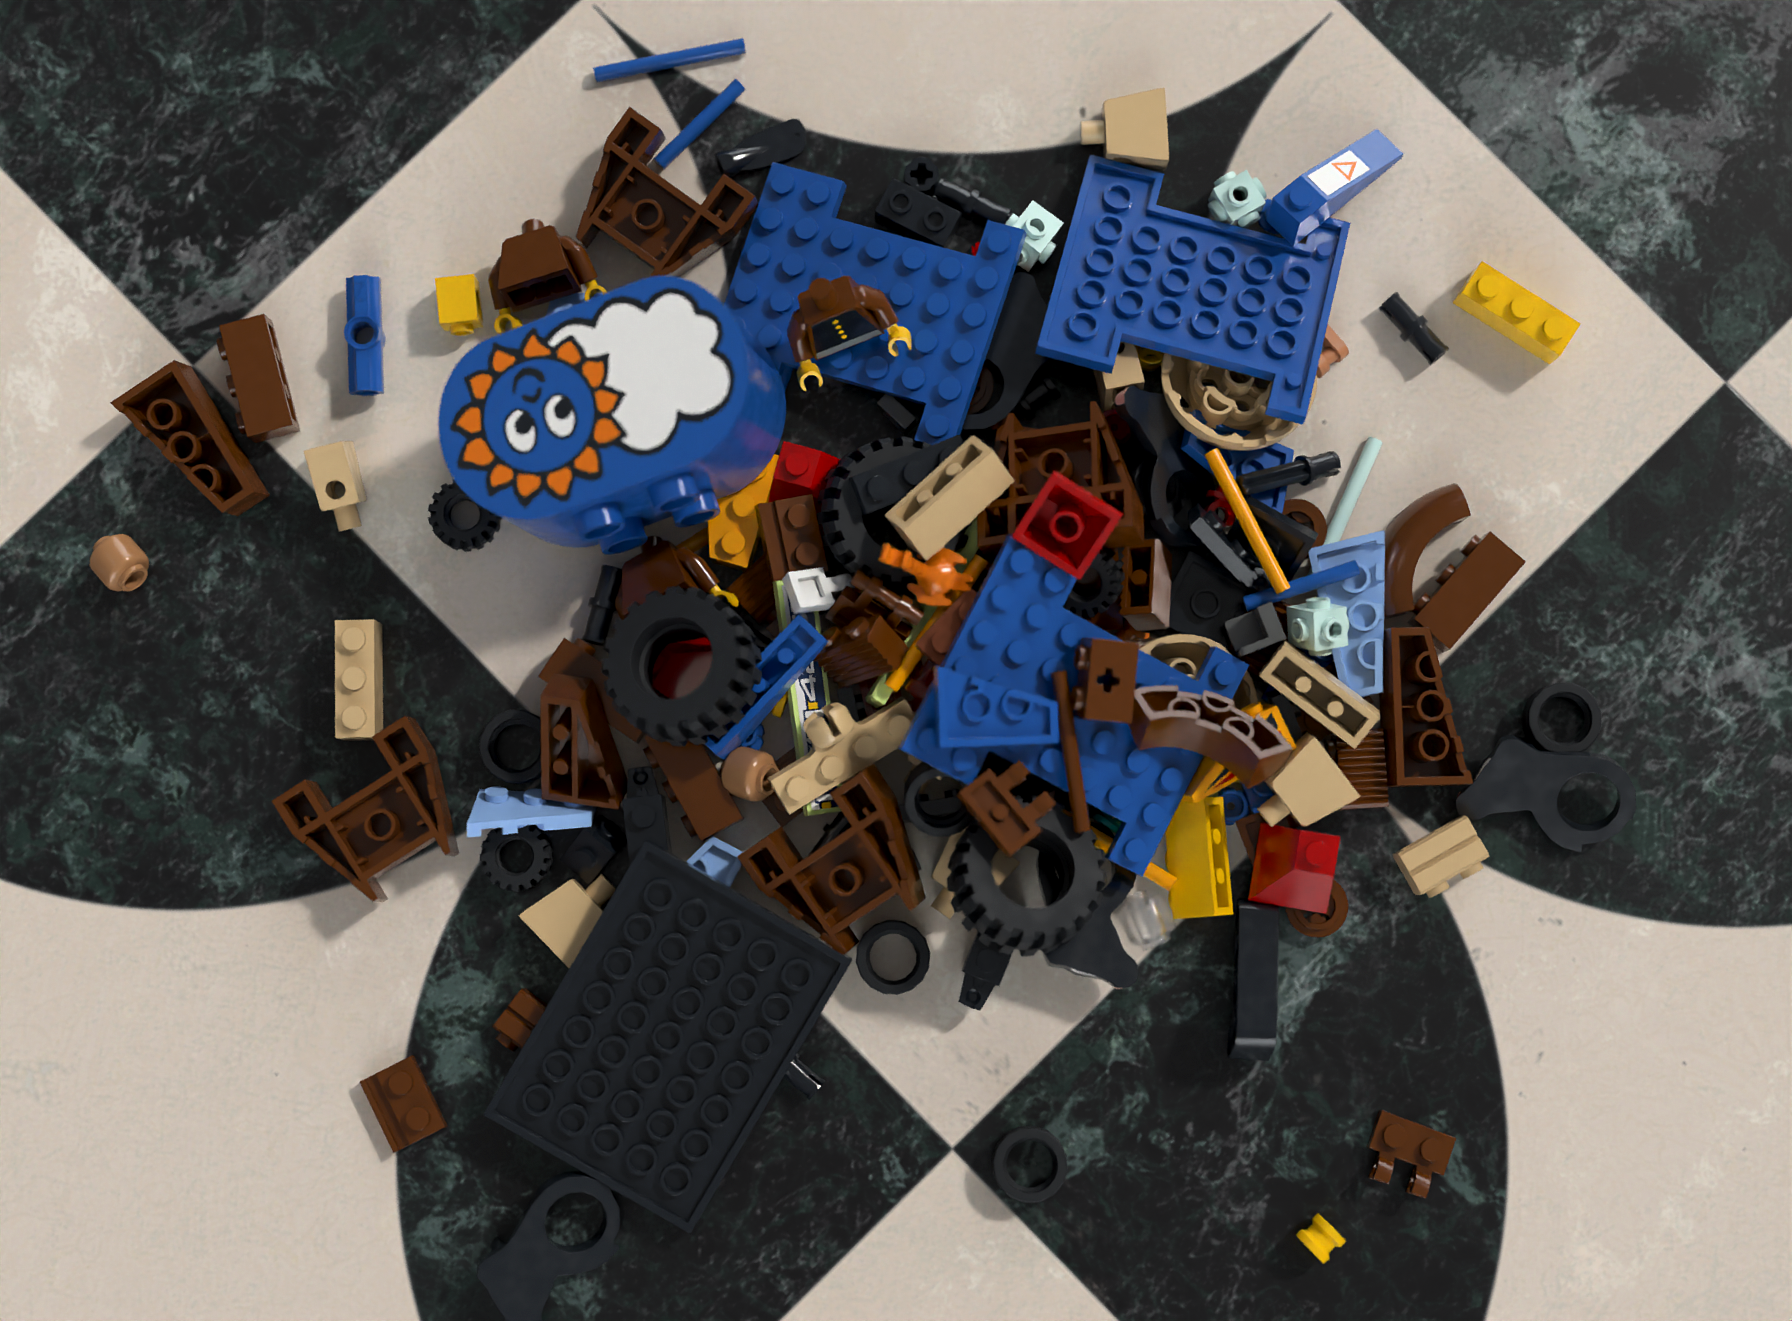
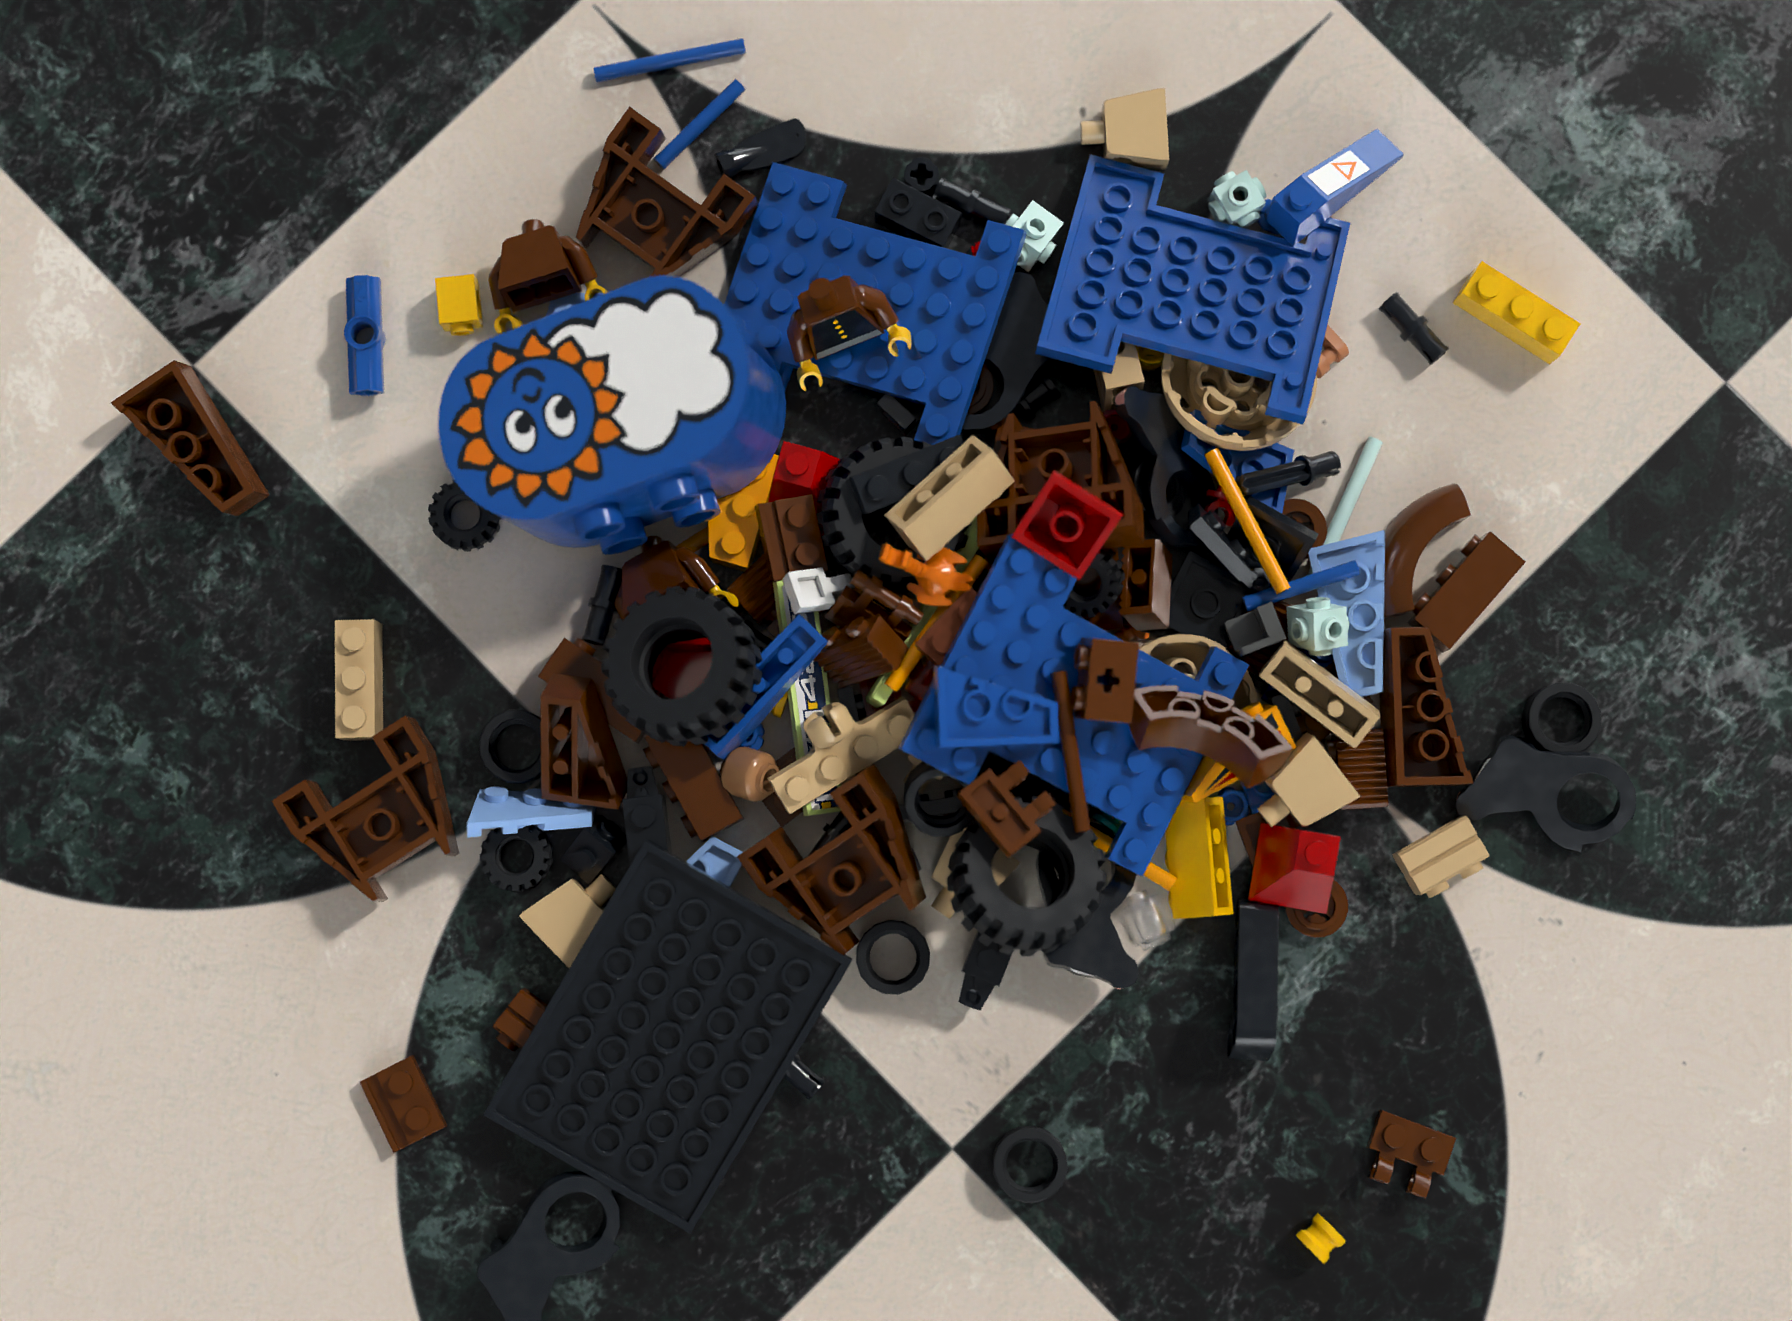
medium nougat head [89,534,149,592] -> none
reddish brown brick [217,314,300,443] -> none
tan torso [303,441,367,532] -> none

